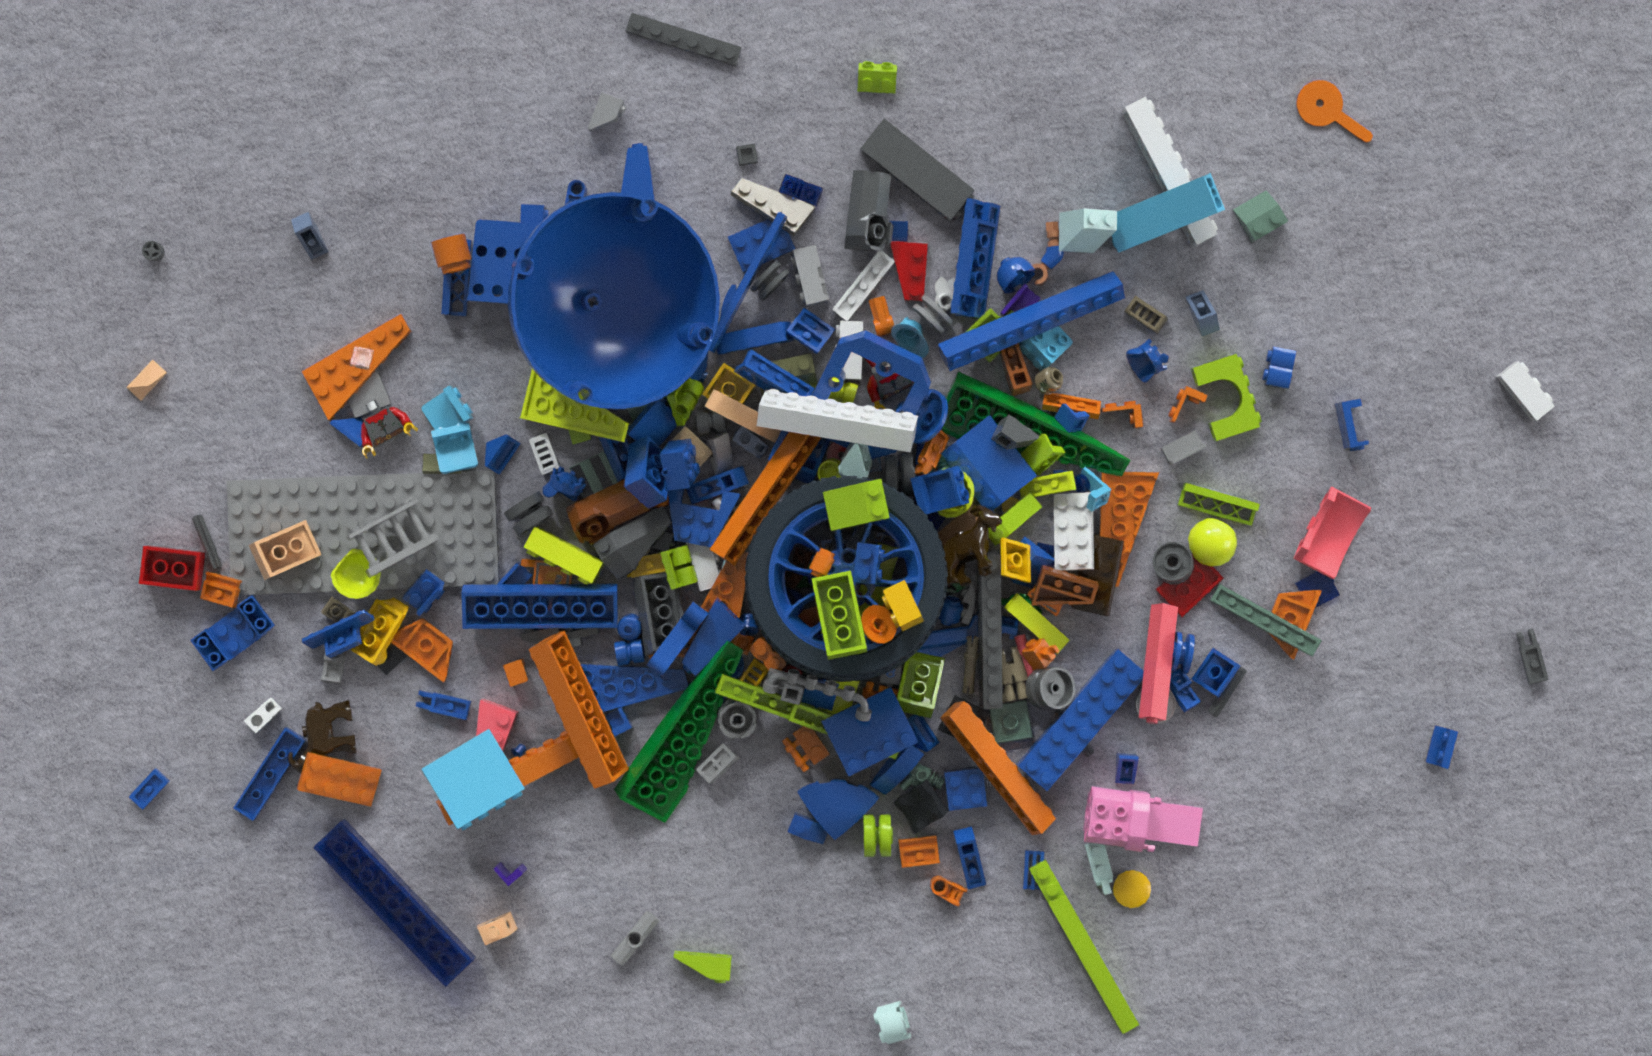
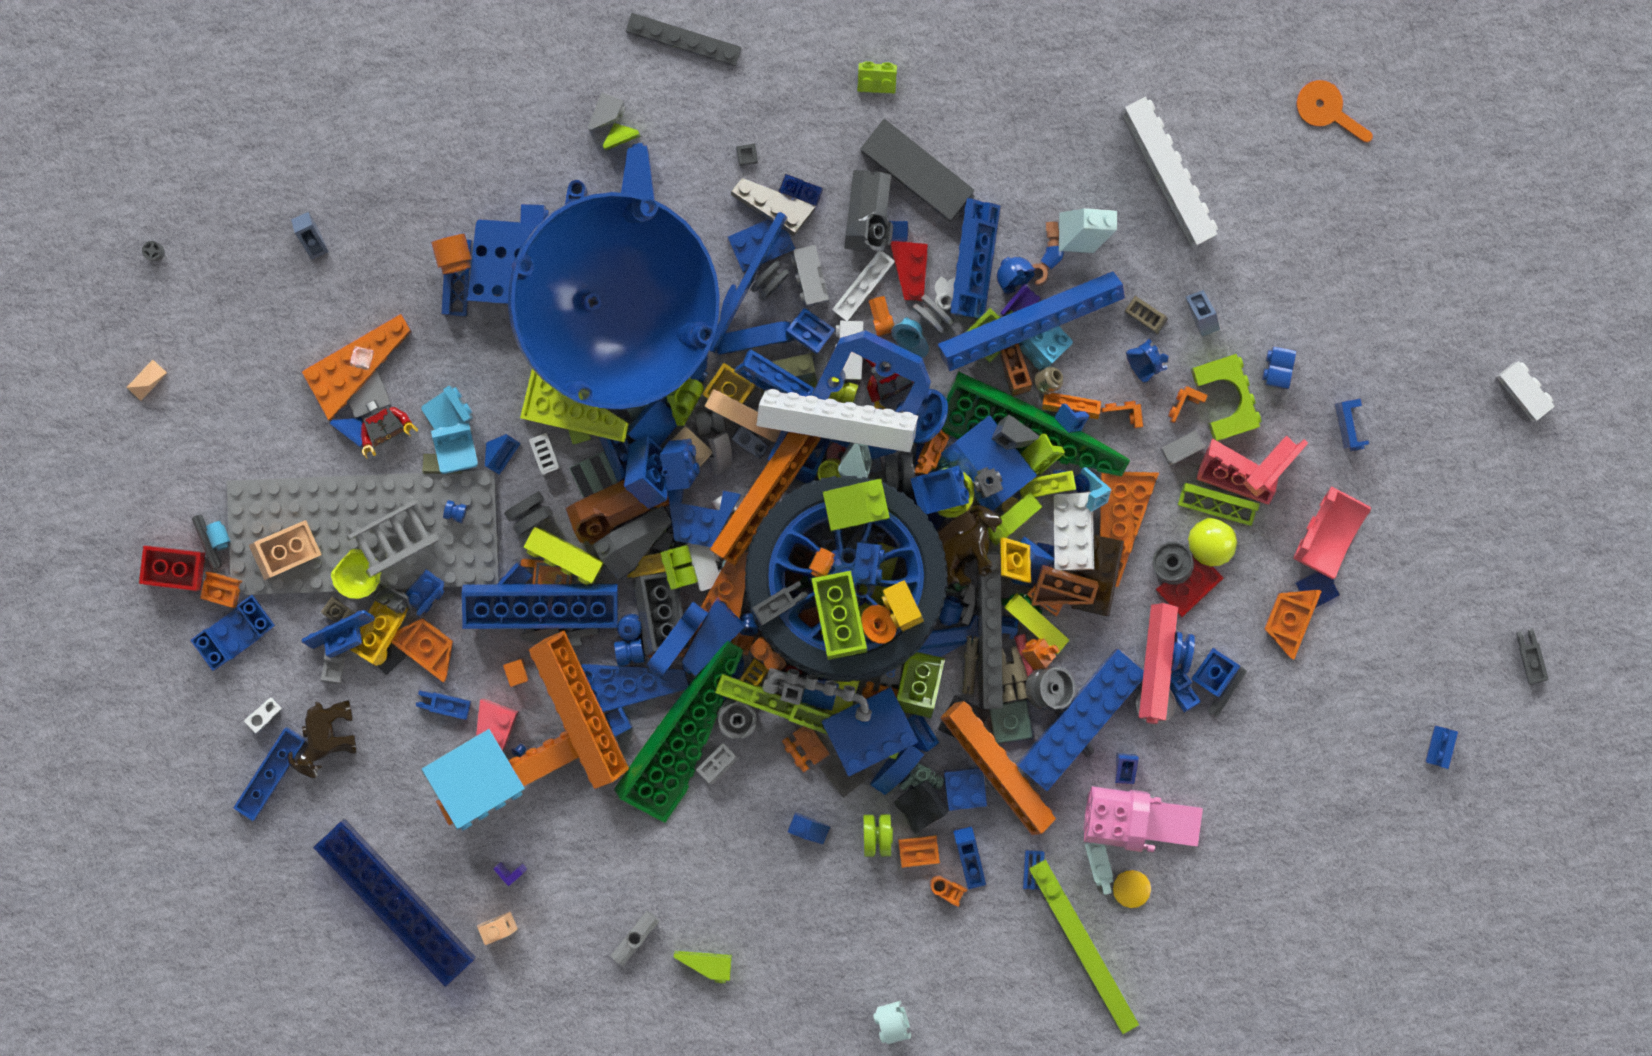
blue plate [129,768,170,810] -> none
orange plate [297,752,382,807] -> none
blue hair [542,467,586,501] -> none
blue slope [686,466,749,505] -> none
blue brick [797,779,879,840] -> none
medium azure brick [1112,173,1225,253] -> none
sand green tile [1210,584,1322,657] -> none
sand green slope [1233,191,1288,243] -> none
none -> medium azure brick [206,521,231,551]
none -> dark grey hinge [373,583,412,613]
none -> blue wheel [443,500,467,523]
none -> lime slope [603,123,641,151]
none -> dark grey hinge [751,581,808,626]
none -> flat silver brick [973,467,1003,499]
none -> coral wedge [1197,439,1279,505]
none -> coral fence [1243,436,1308,497]

